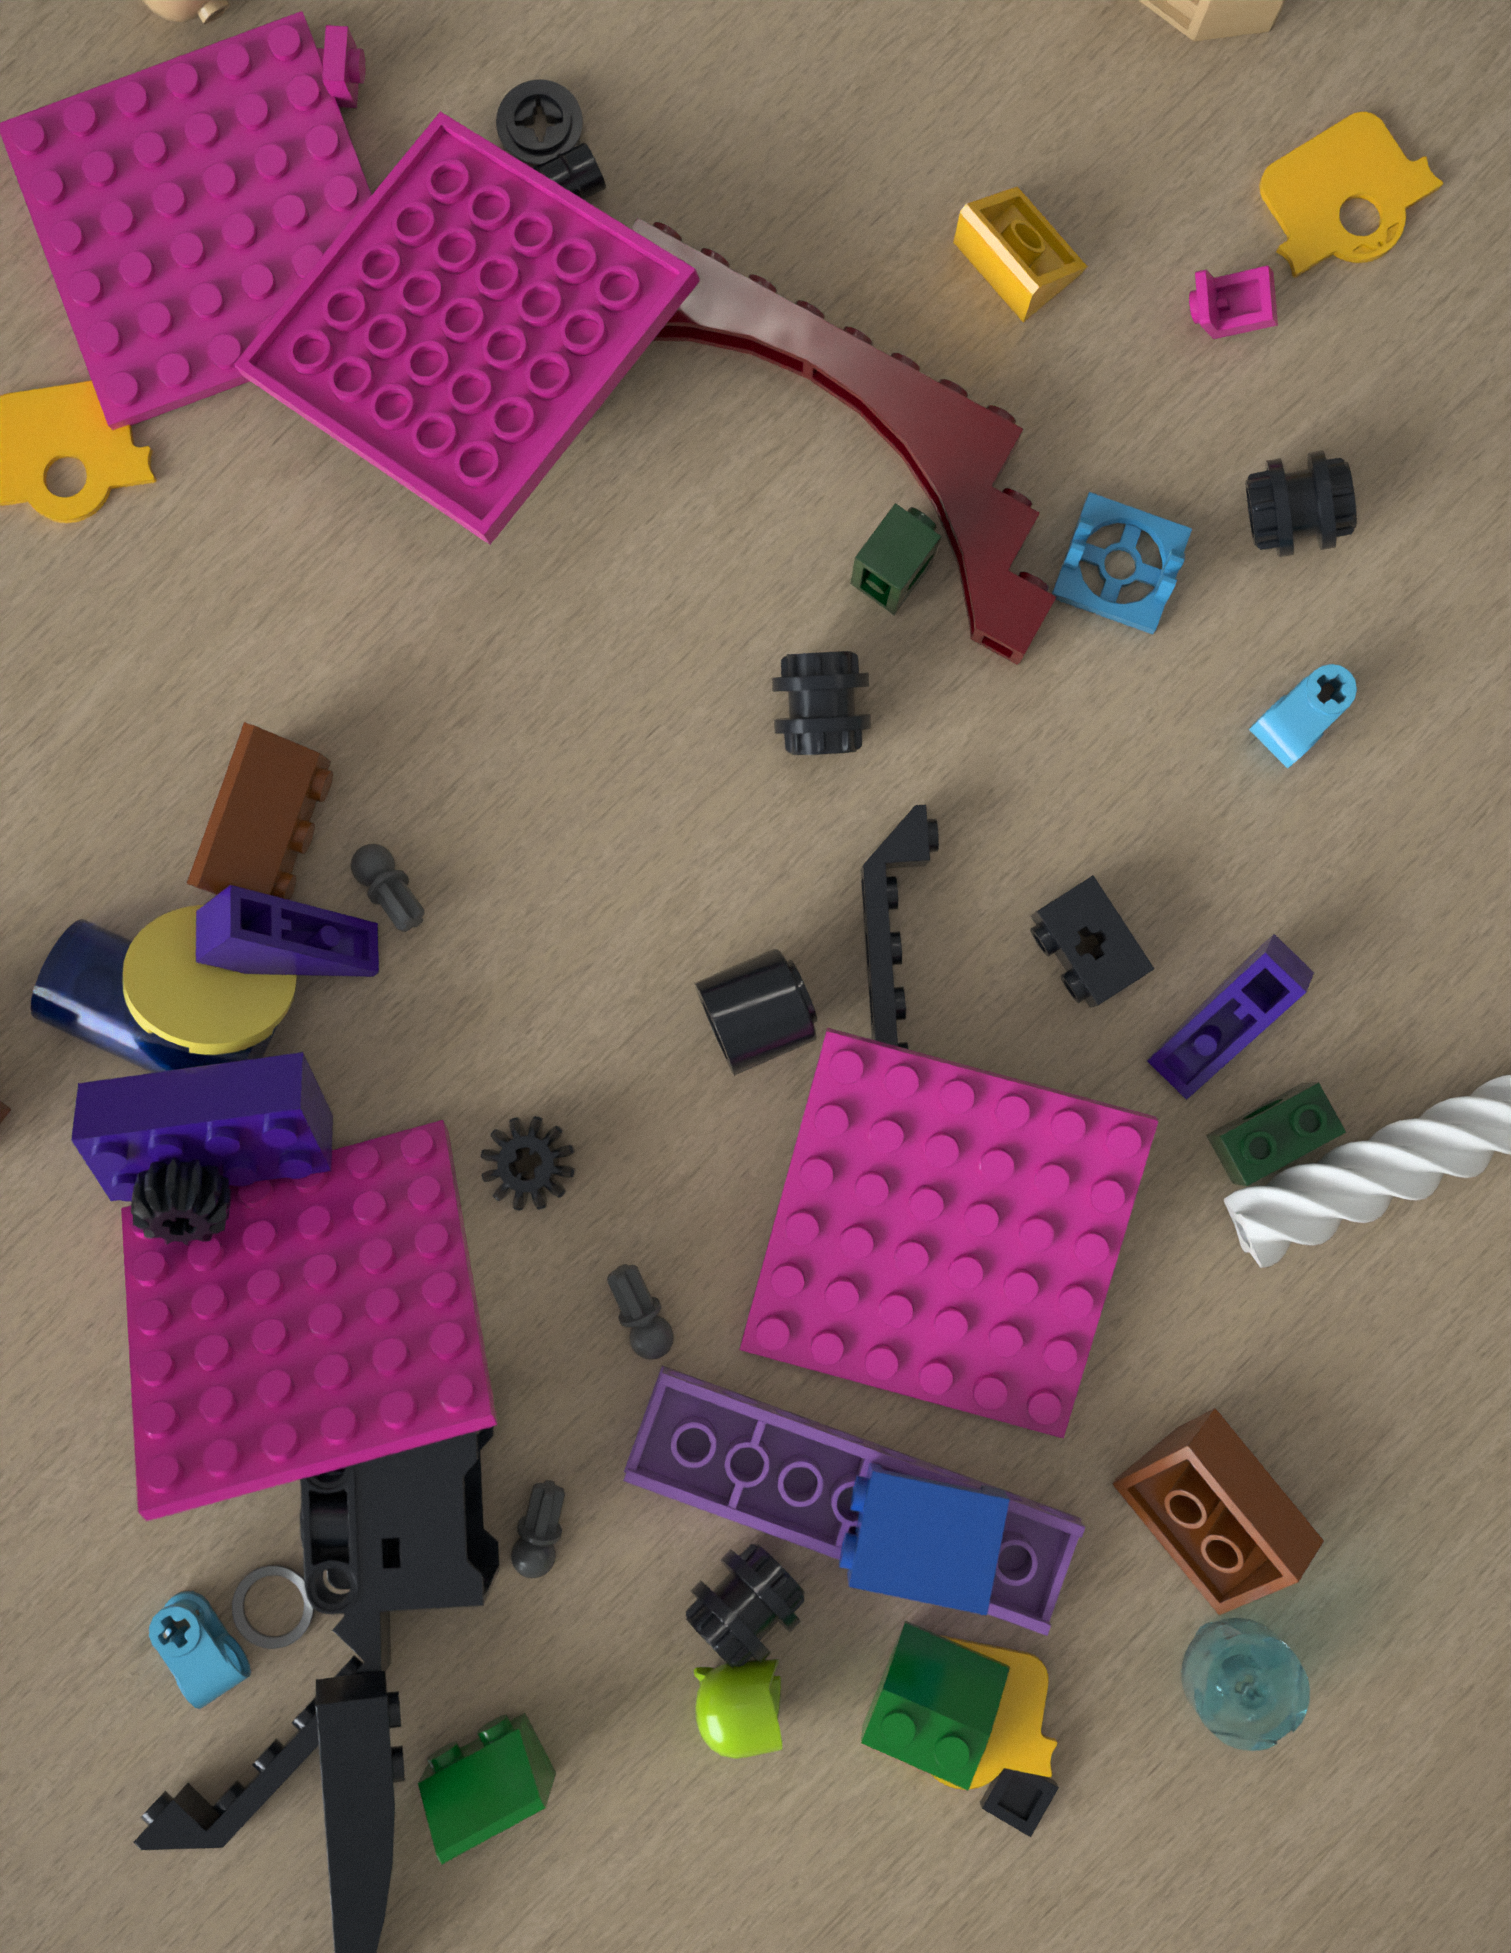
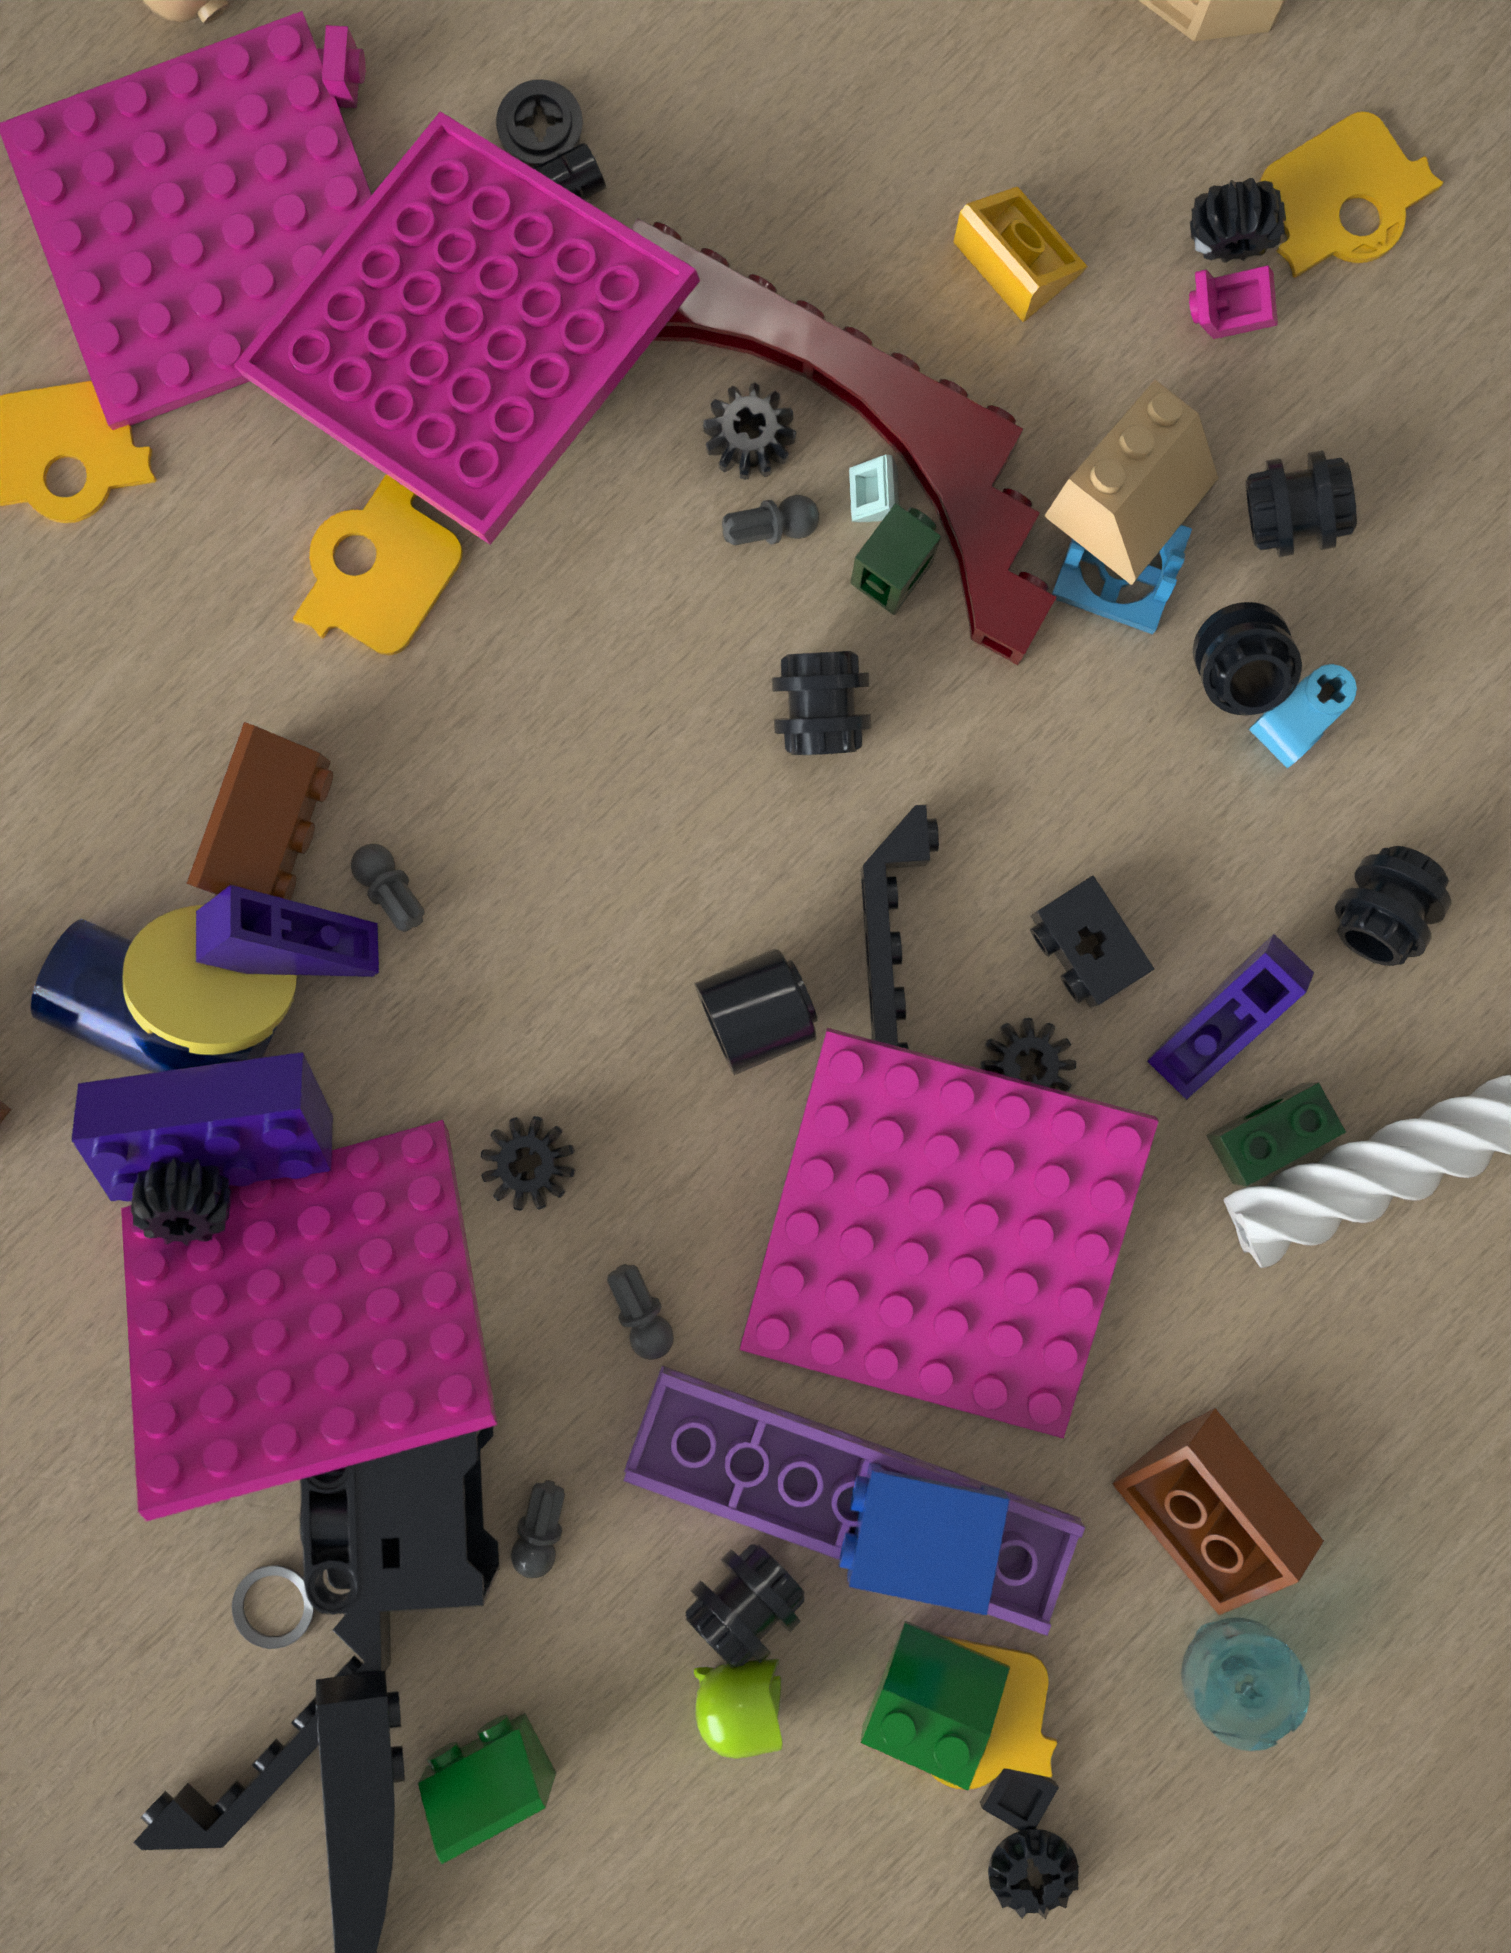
medium azure piece [149,1591,251,1709] -> none
none -> yellow piece [293,474,463,655]
none -> black gear [703,382,796,481]
none -> dark grey axle [722,495,819,545]
none -> light aqua slope [849,454,899,522]
none -> black gear [980,1018,1076,1092]
none -> black gear [988,1829,1079,1919]
none -> tan slope [1044,380,1218,585]
none -> black gear [1190,178,1286,263]
none -> black piece [1193,602,1302,716]
none -> black piece [1335,846,1451,966]

